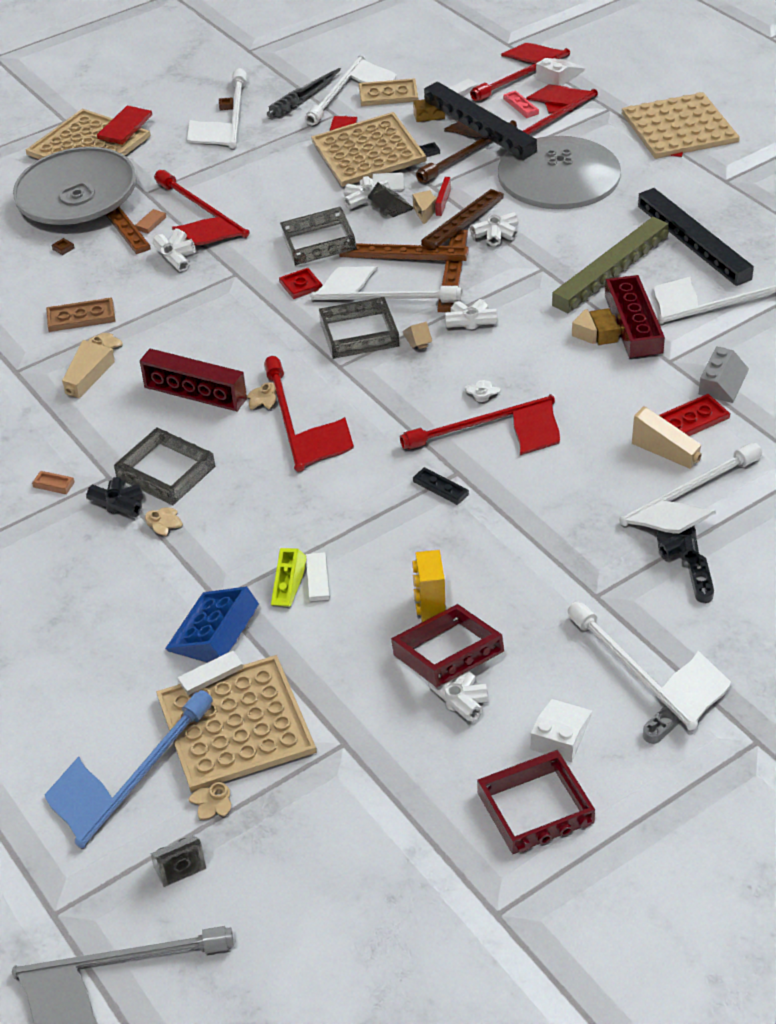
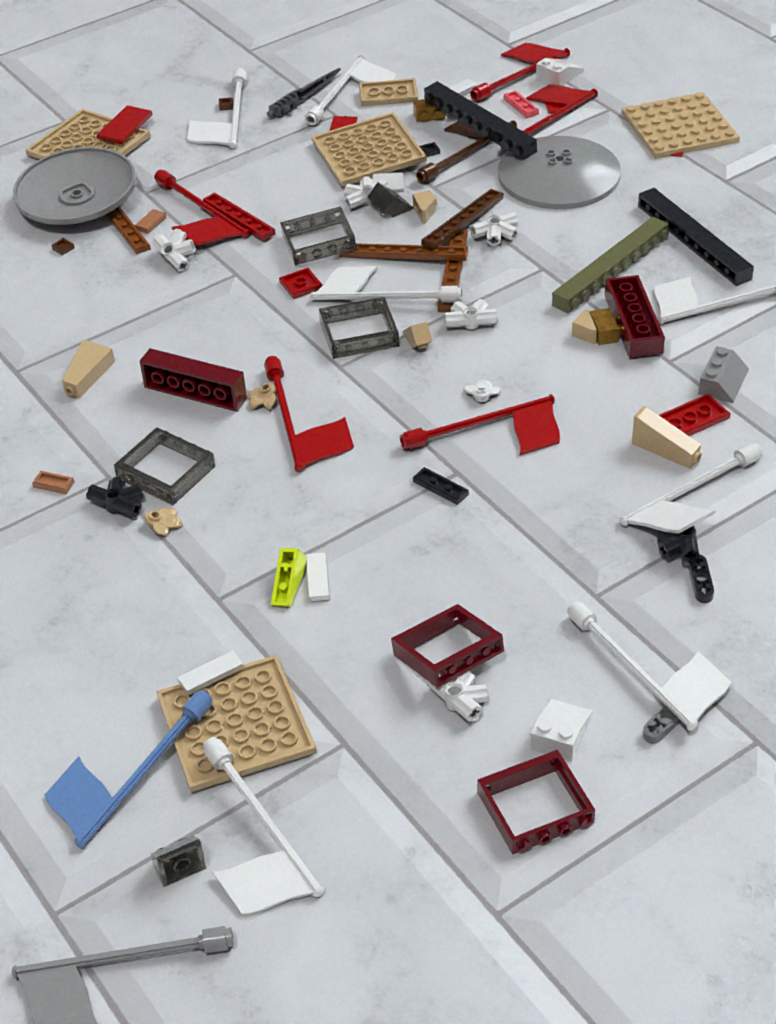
medium nougat tile [46,298,116,332] -> none
tan plate [89,333,123,350] -> none
blue slope [165,586,259,663] -> none
tan plate [189,782,231,820] -> none
yellow brick [412,550,446,622] -> none
red tile [435,177,451,216] -> none
none -> red plate [203,192,276,241]
none -> white flag [203,737,325,915]

